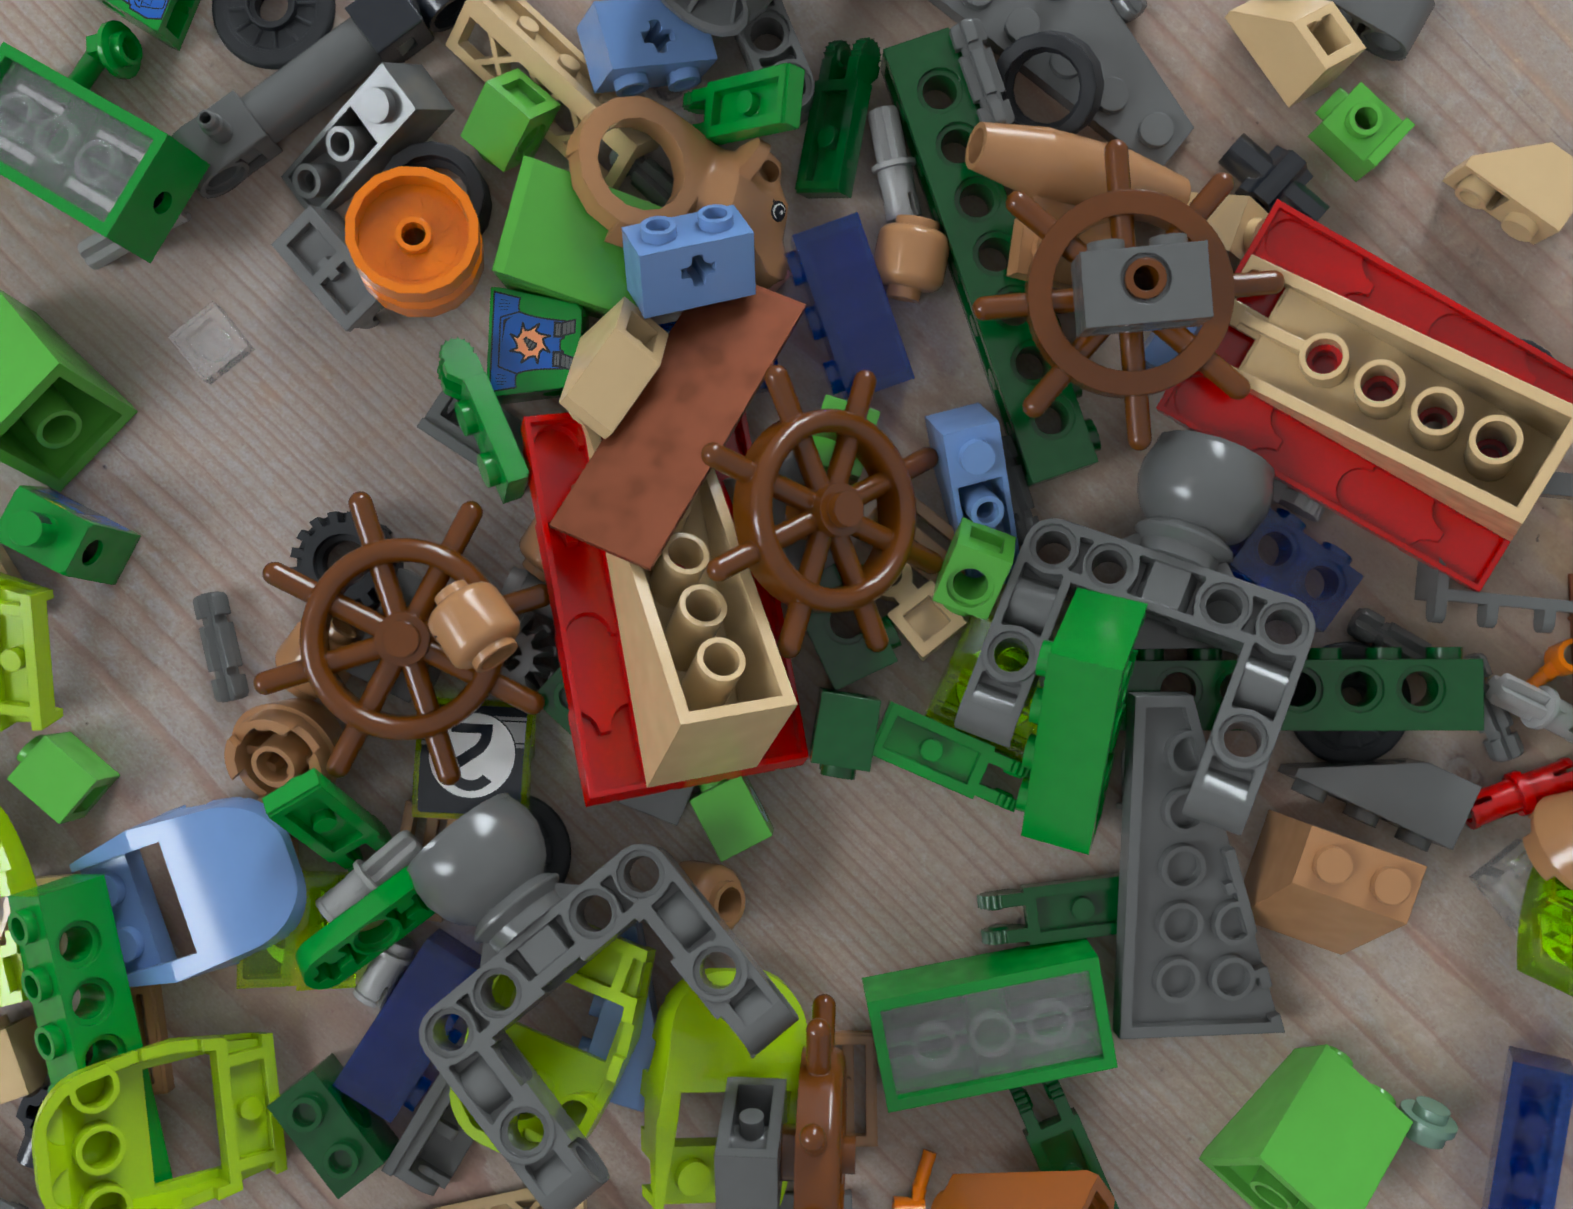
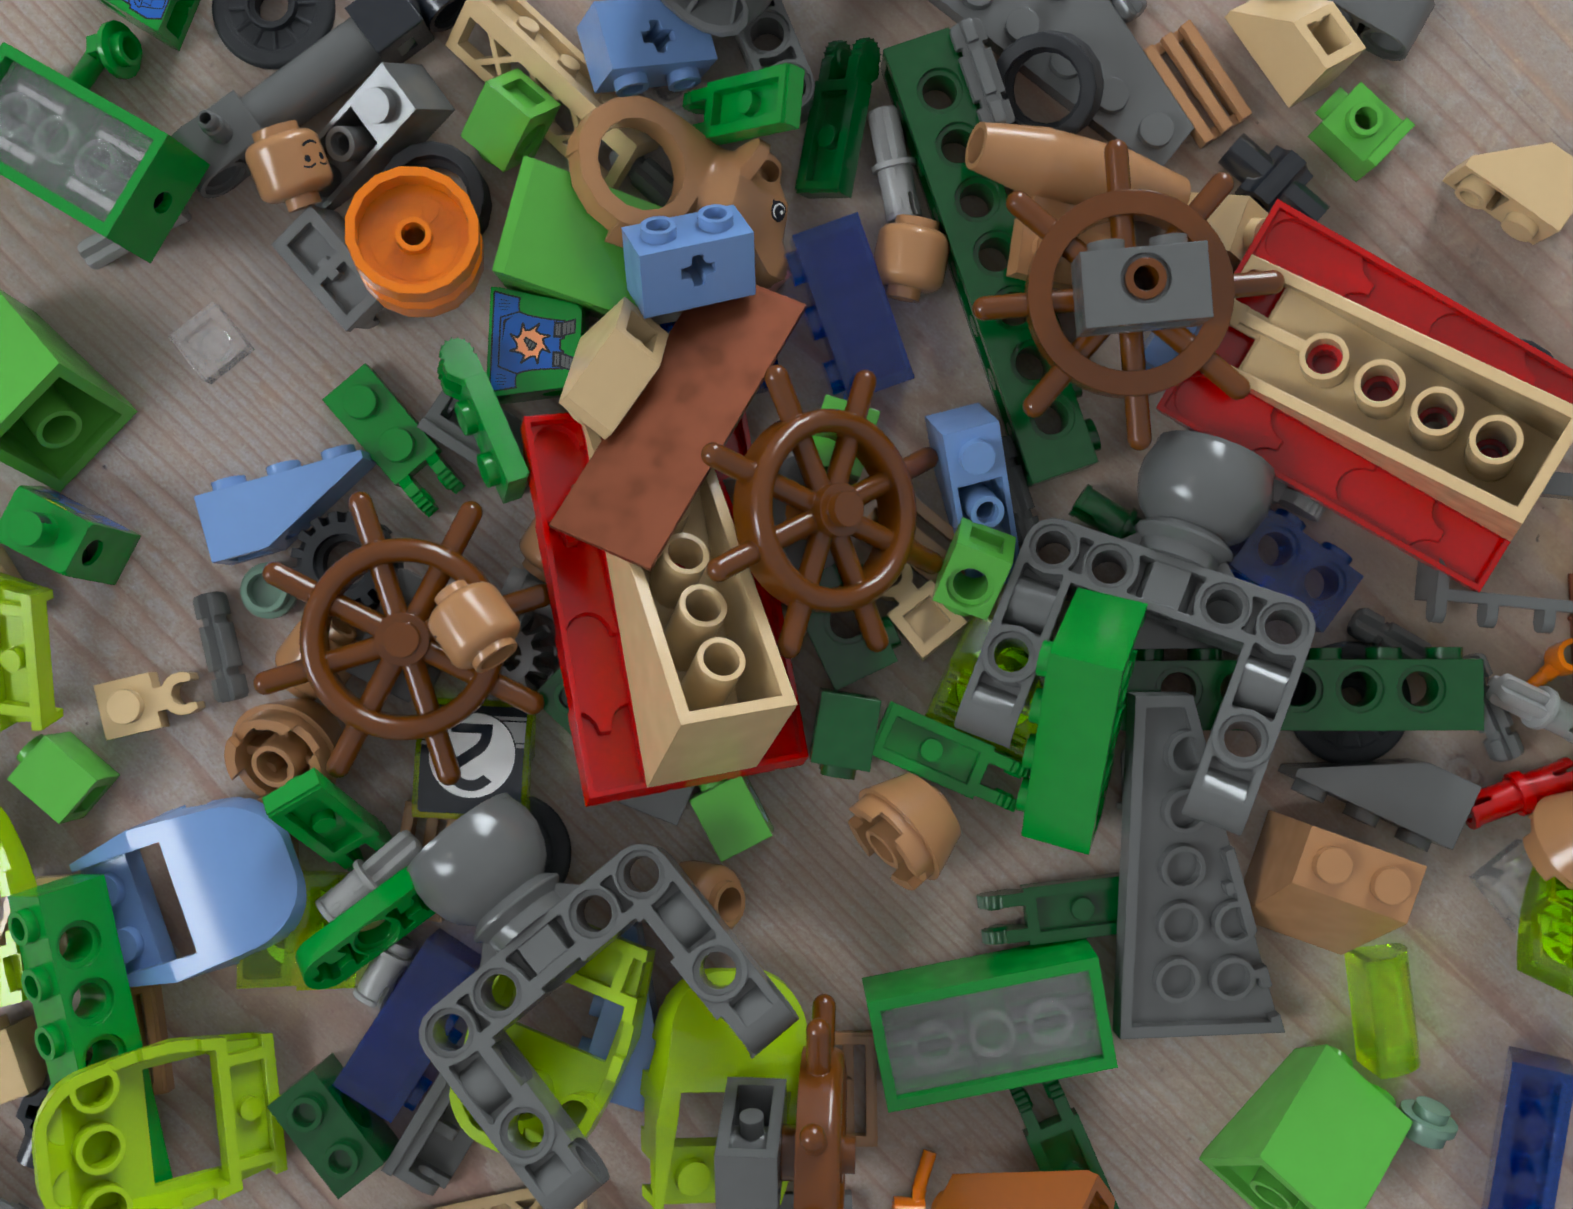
none -> tan plate [93,671,206,741]
none -> medium blue slope [194,444,376,565]
none -> sand green plate [240,562,298,619]
none -> medium nougat head [245,120,333,213]
none -> green hinge [322,363,466,517]
none -> medium nougat cone [848,773,961,891]
none -> dark green pin [1068,484,1144,539]
none -> medium nougat tile [1143,19,1252,149]
none -> clear neon green brick [1344,943,1421,1079]

